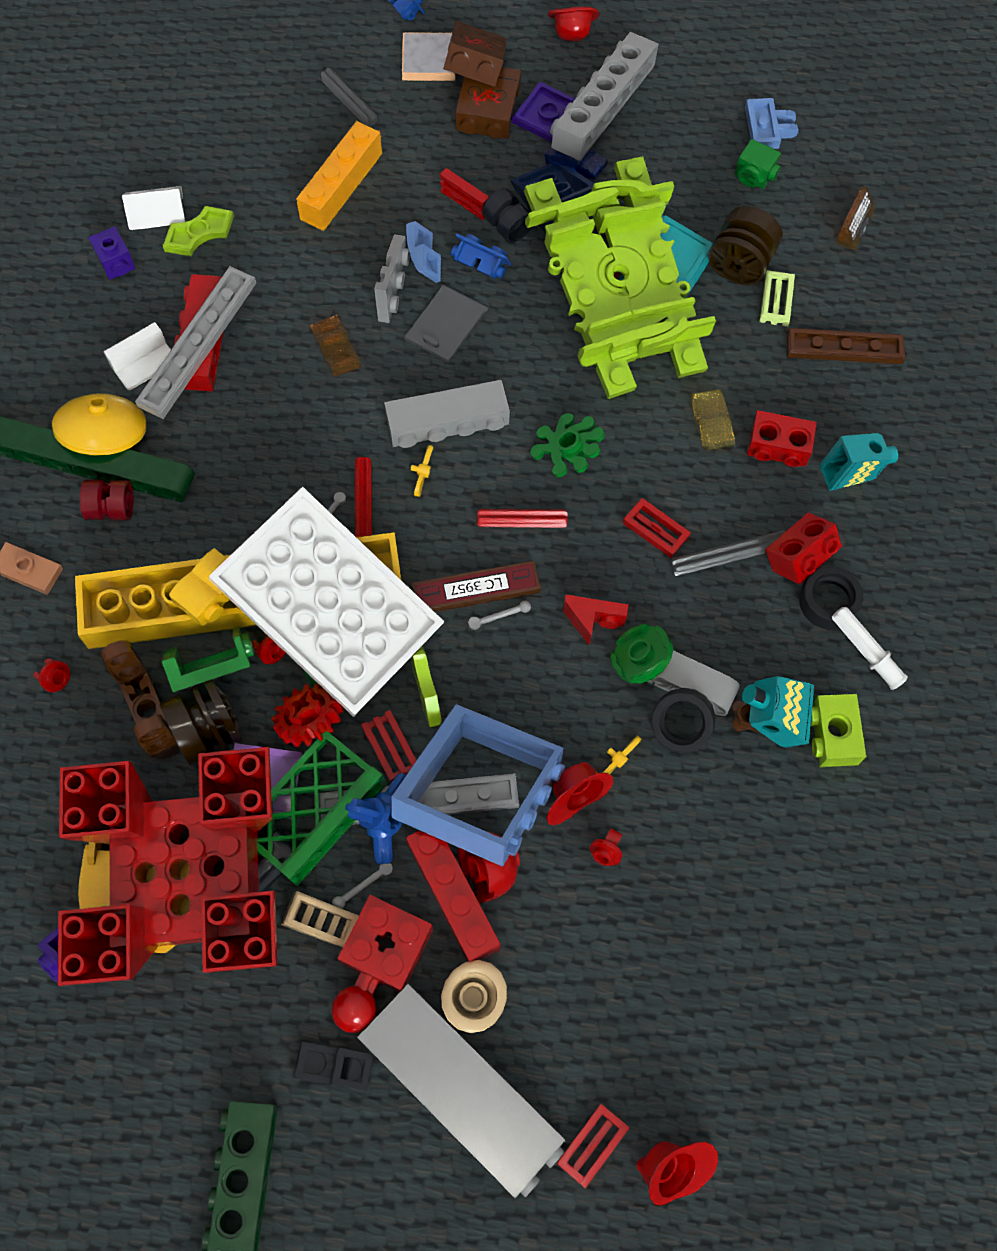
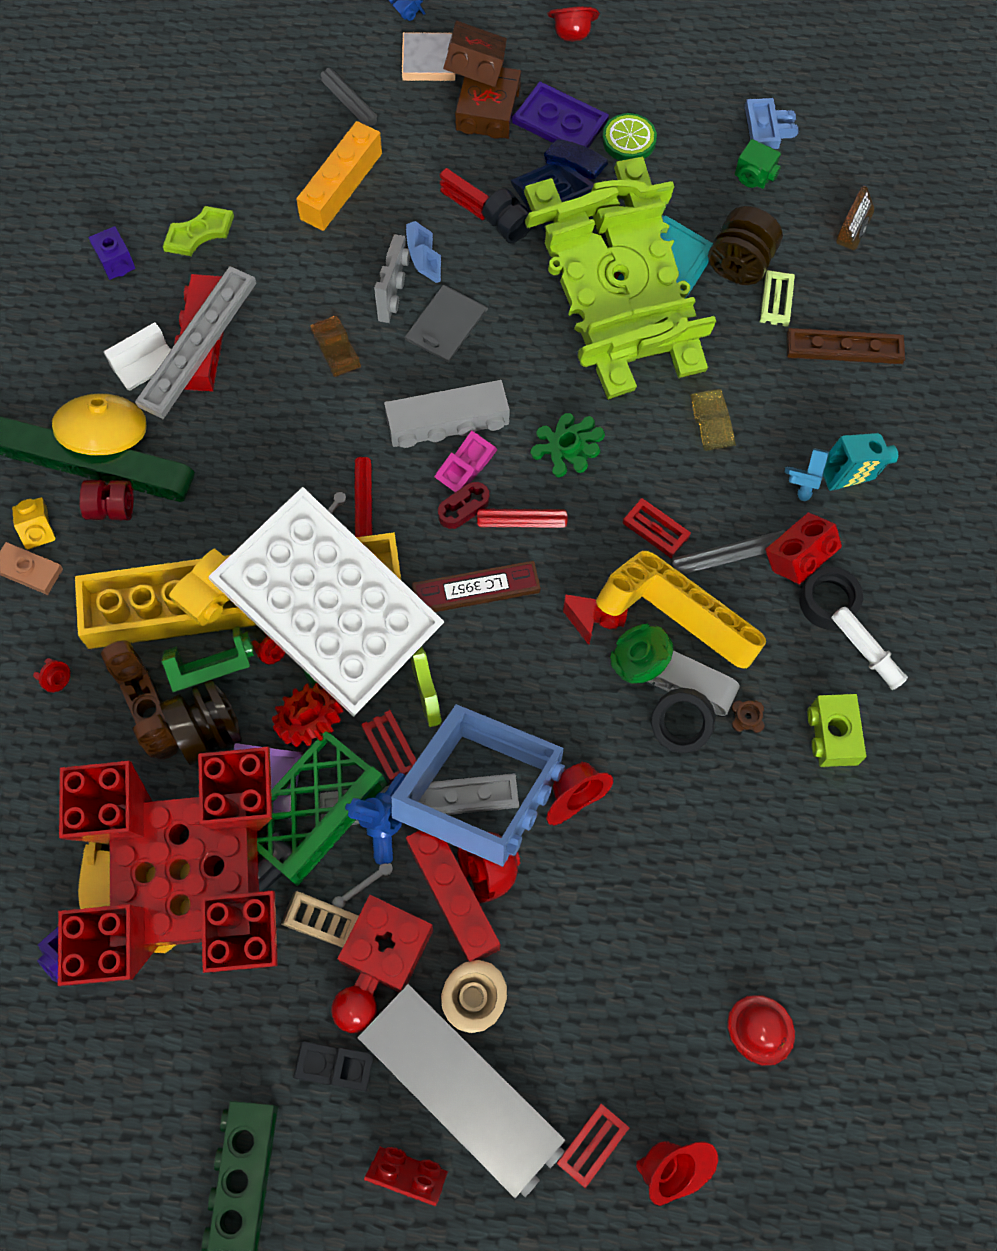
white panel [122,186,185,230] -> none
yellow piece [410,445,433,497] -> none
blue hinge [451,234,511,279] -> none
light grey hinge [468,601,531,630] -> none
light grey brick [550,32,659,161] -> none
red plate [590,828,623,866] -> none
yellow piece [603,735,642,774] -> none
teal torso [742,676,814,748] -> none
red brick [747,410,817,467] -> none
none -> yellow bracket [12,497,55,549]
none -> red hinge [364,1146,448,1206]
none -> dark pink slope [434,431,498,492]
none -> dark red beam [438,482,490,529]
none -> yellow beam [596,551,766,668]
none -> tile [603,113,657,161]
none -> red hat [727,995,795,1066]
none -> dark azure piece [784,448,829,501]

